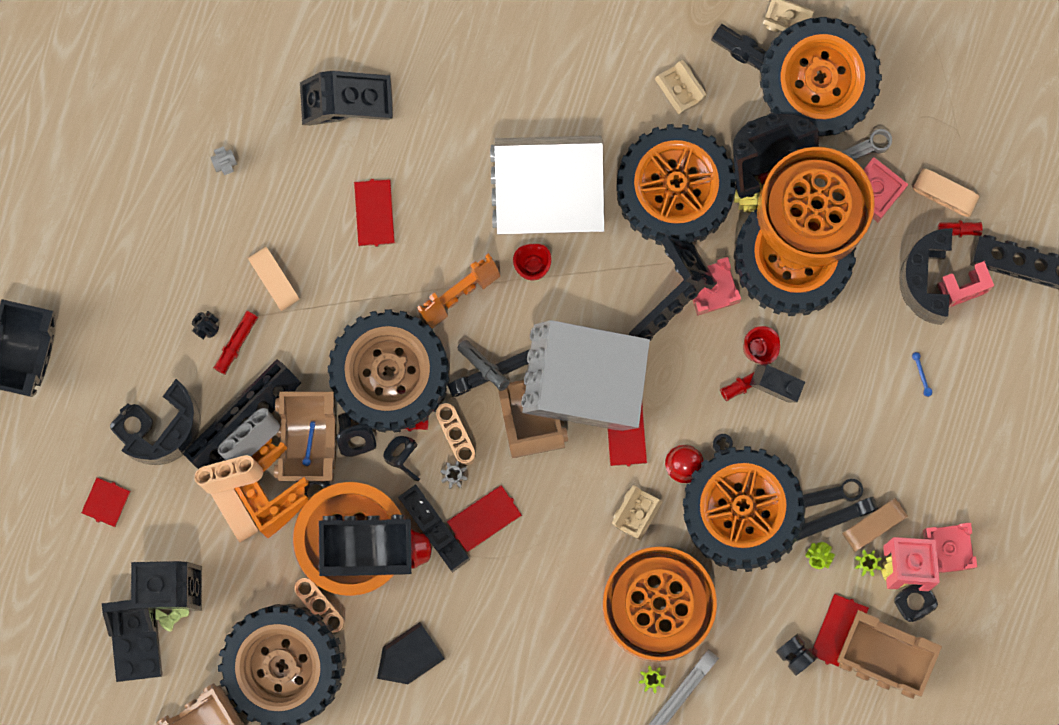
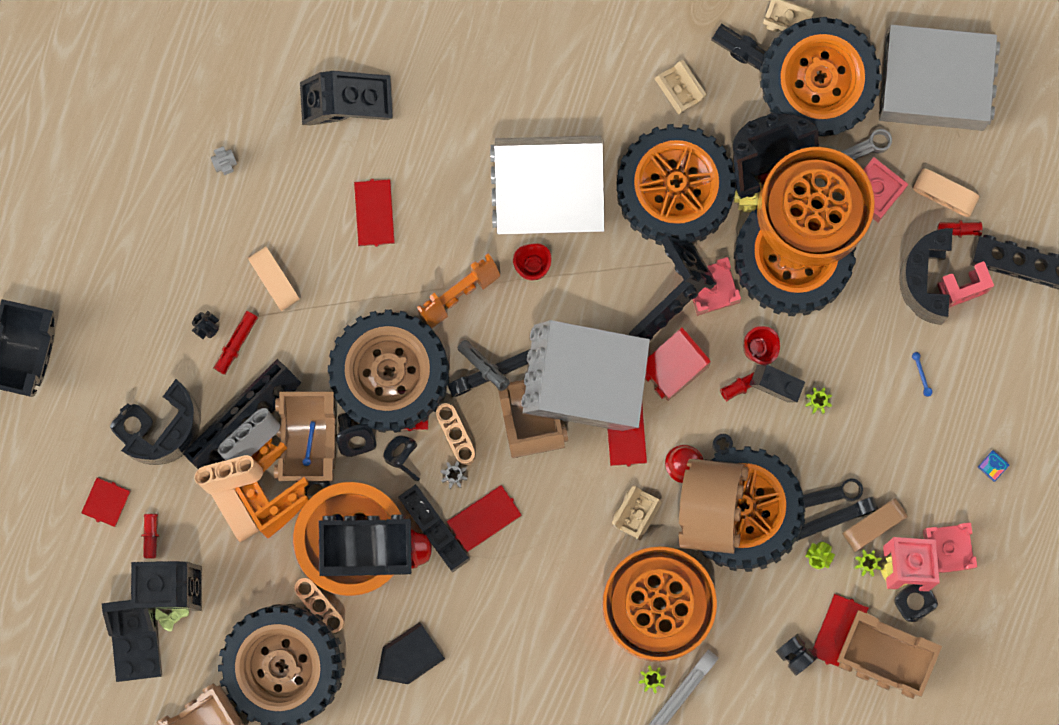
none -> red axle [141,514,159,559]
none -> slope [645,327,711,401]
none -> medium nougat cylinder [679,459,748,554]
none -> lime gear [805,387,832,415]
none -> light grey container [879,25,1000,131]
none -> tile [977,450,1009,482]

